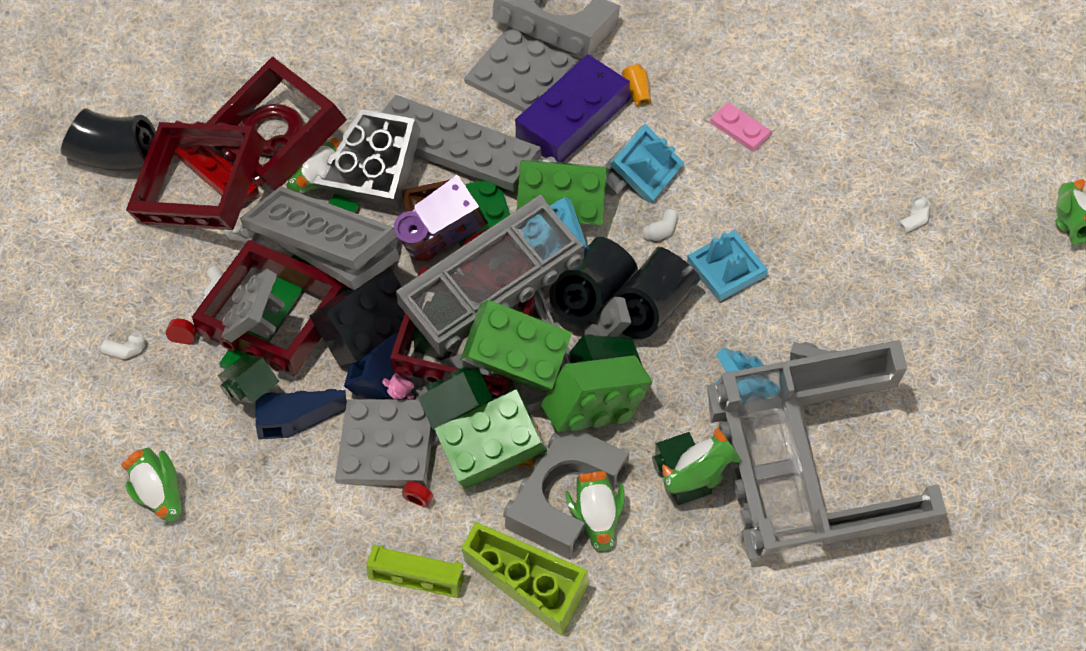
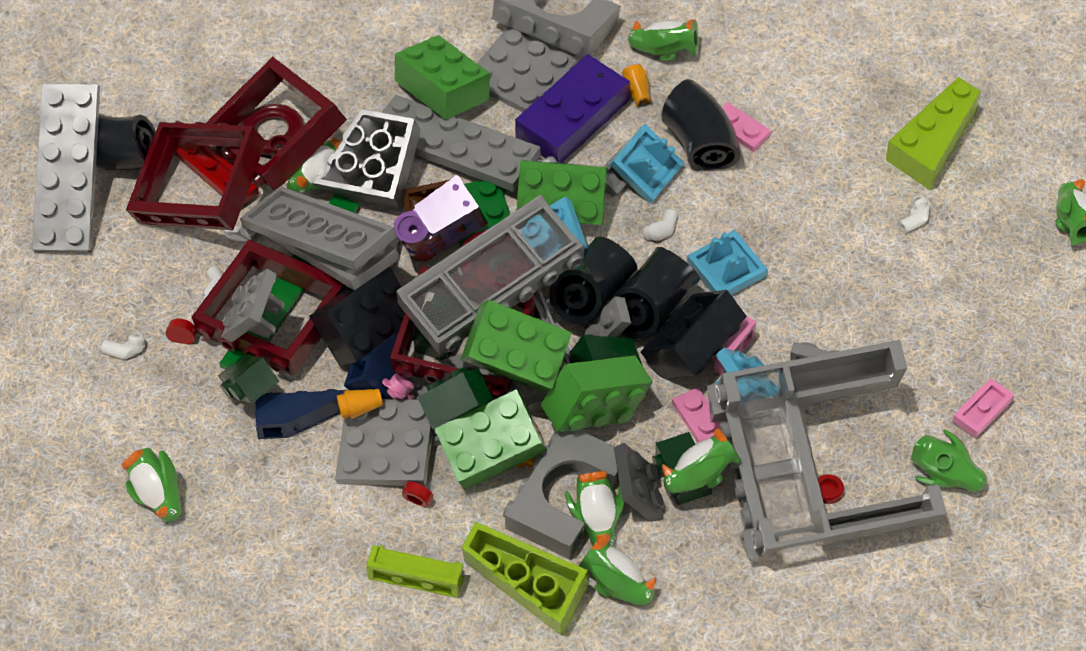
none -> light grey plate [32,84,100,253]
none -> light orange cone [337,388,383,420]
none -> bright green brick [395,35,490,120]
none -> bright green animal [578,536,657,606]
none -> dark grey plate [614,443,664,522]
none -> bright green animal [628,19,699,61]
none -> black brick [640,289,747,378]
none -> black brick [661,79,741,170]
none -> bright pink plate [672,387,721,443]
none -> bright pink plate [712,317,756,375]
none -> red tile [817,474,844,504]
none -> lime wedge [886,76,981,190]
none -> bright green animal [911,429,987,492]
none -> bright pink plate [952,378,1014,438]

